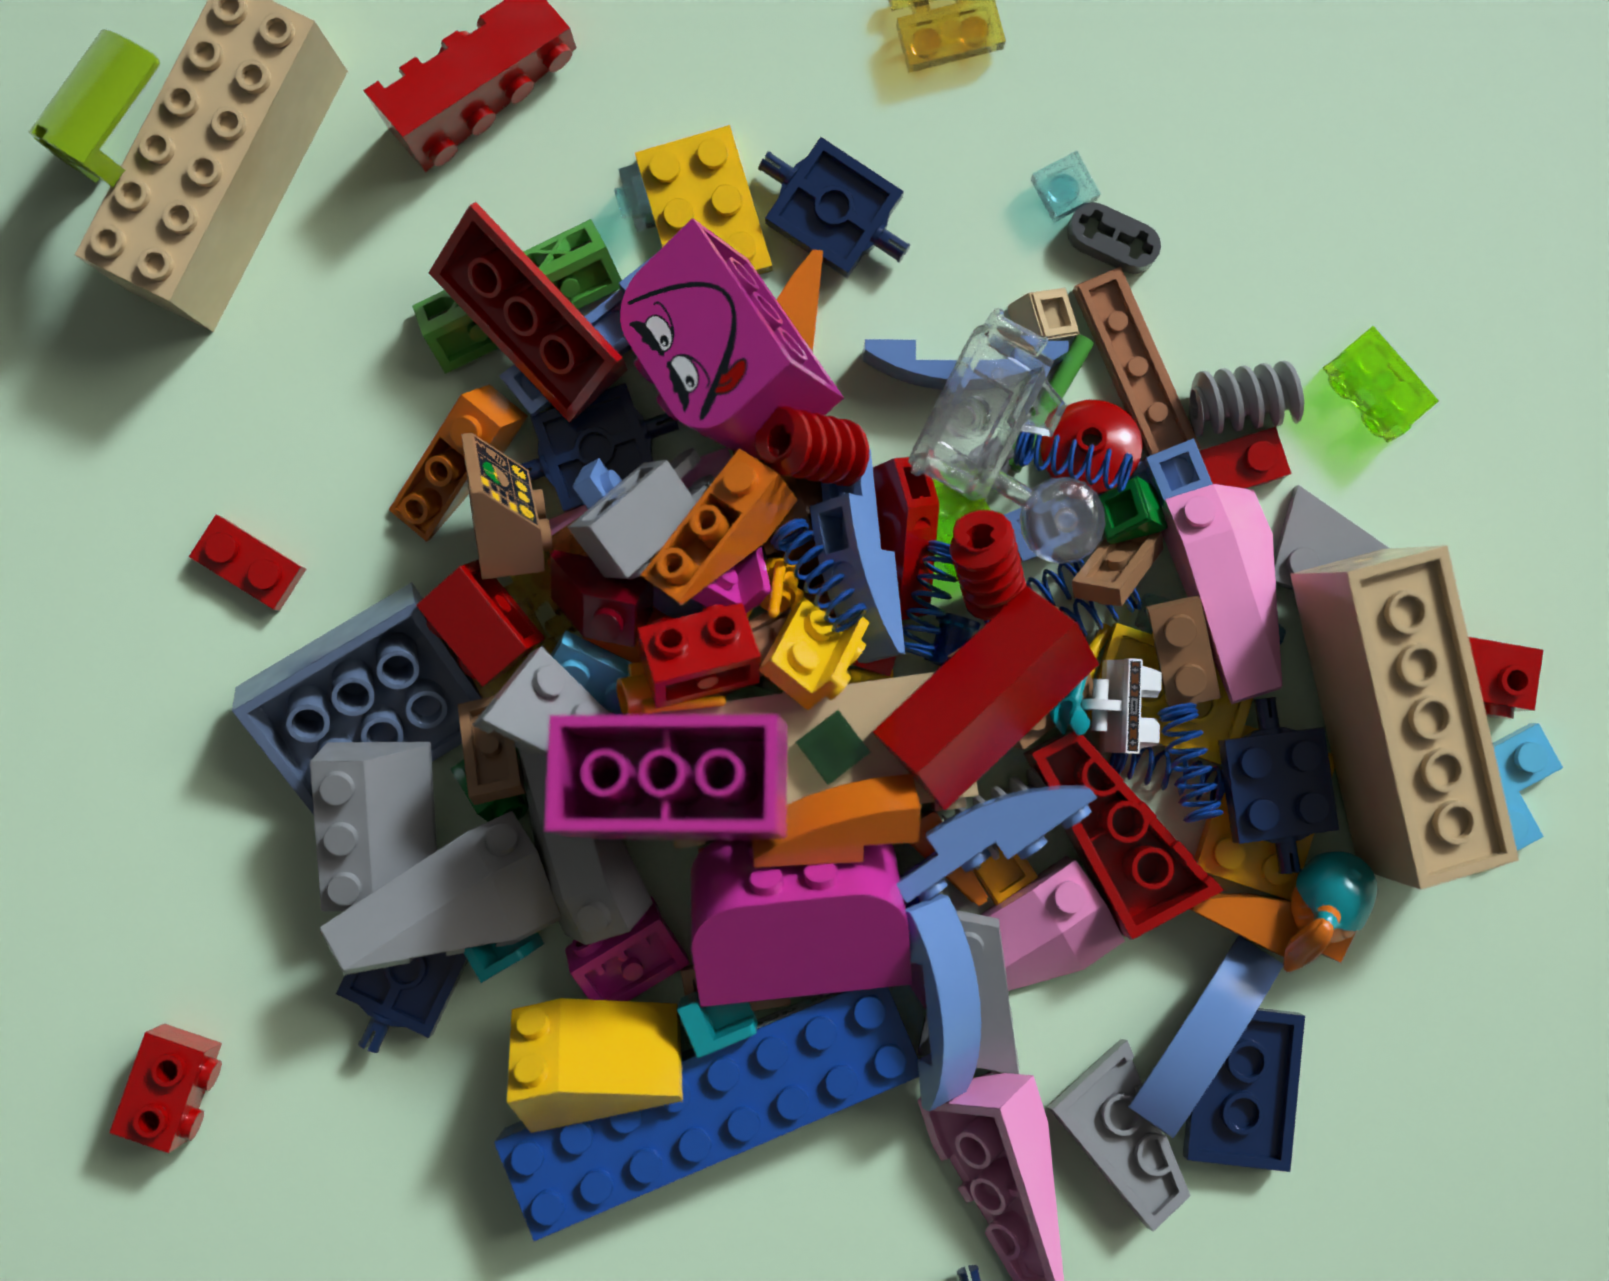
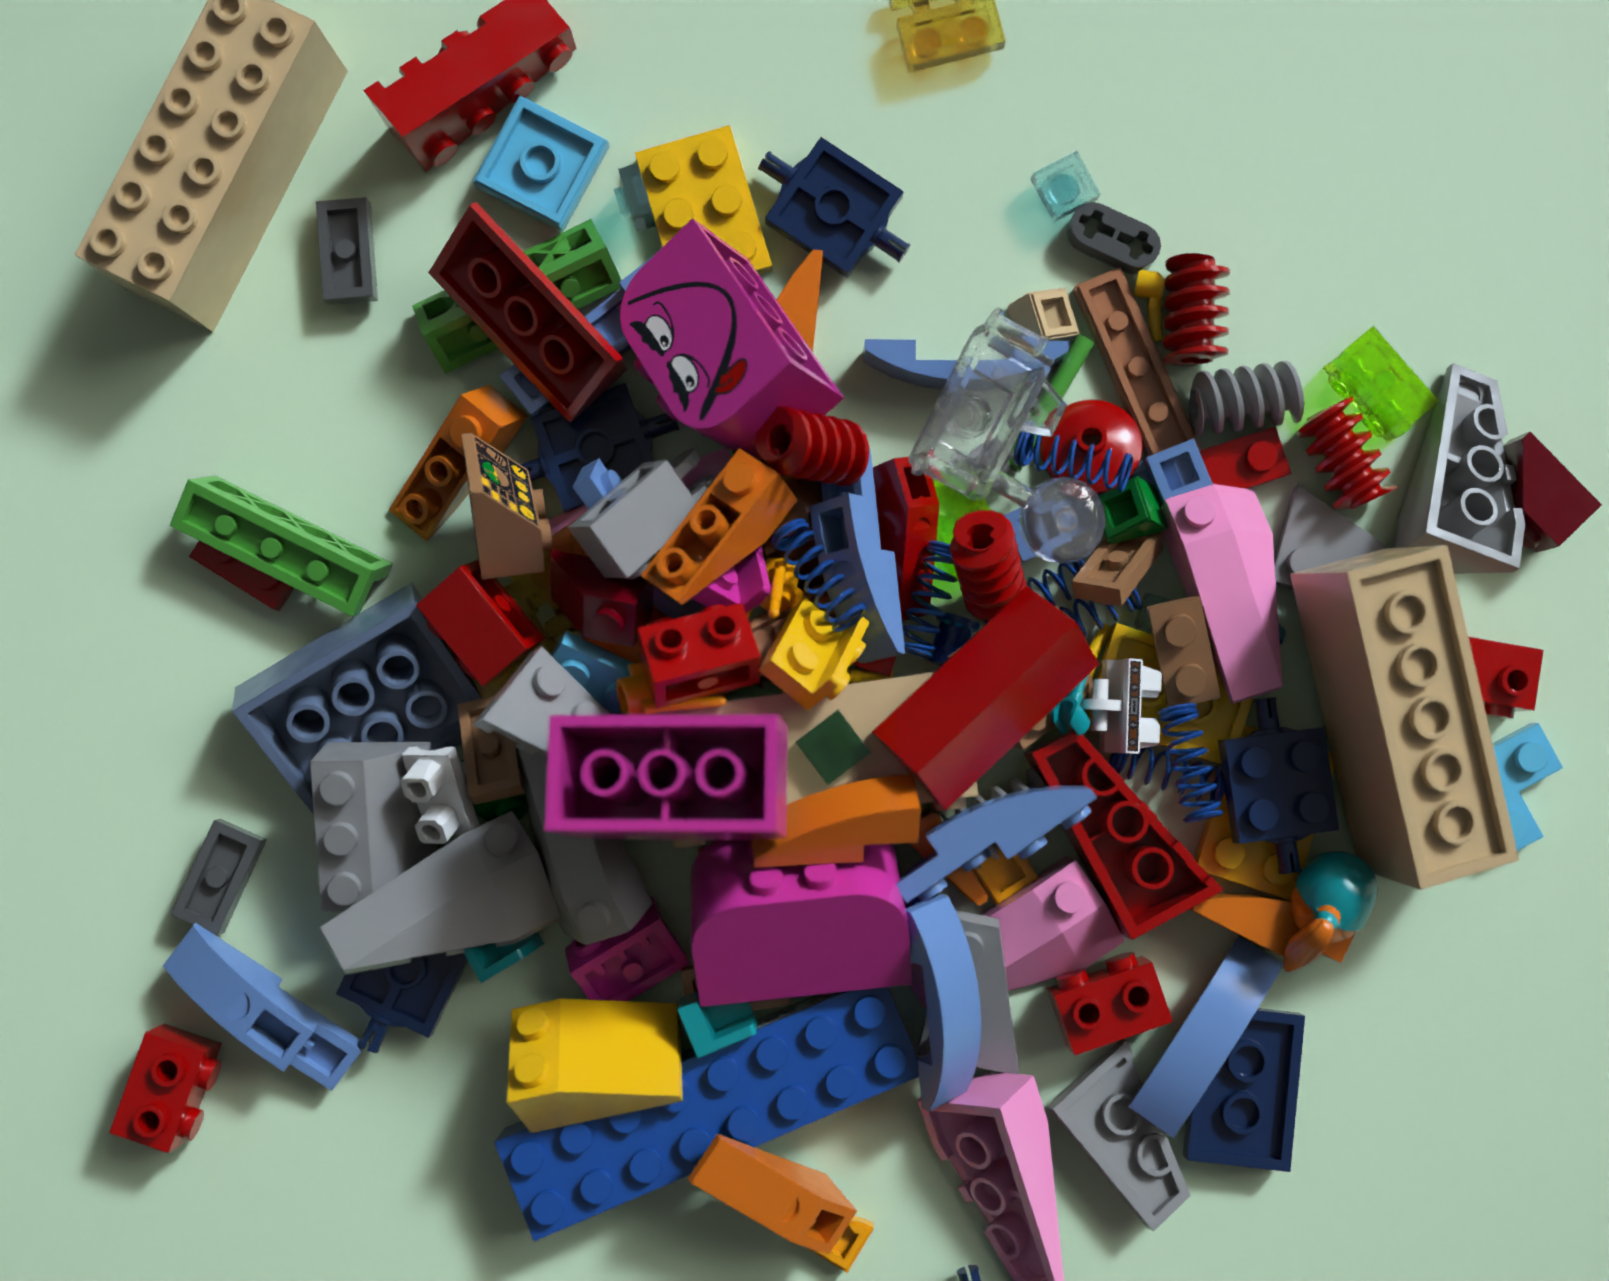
lime panel [28,29,160,187] -> none
none -> medium blue slope [163,922,363,1091]
none -> bright green fence [169,475,393,617]
none -> dark grey plate [171,819,267,935]
none -> dark grey plate [316,197,378,305]
none -> white hips [400,747,479,844]
none -> medium azure plate [473,96,610,232]
none -> orange slope [688,1134,857,1255]
none -> light orange tile [807,1216,874,1273]
none -> red brick [1046,952,1173,1056]
none -> yellow hand [1134,270,1164,341]
none -> red piece [1163,253,1230,366]
none -> red piece [1296,396,1398,510]
none -> light grey wedge [1394,363,1525,574]
none -> dark red slope [1503,431,1602,553]

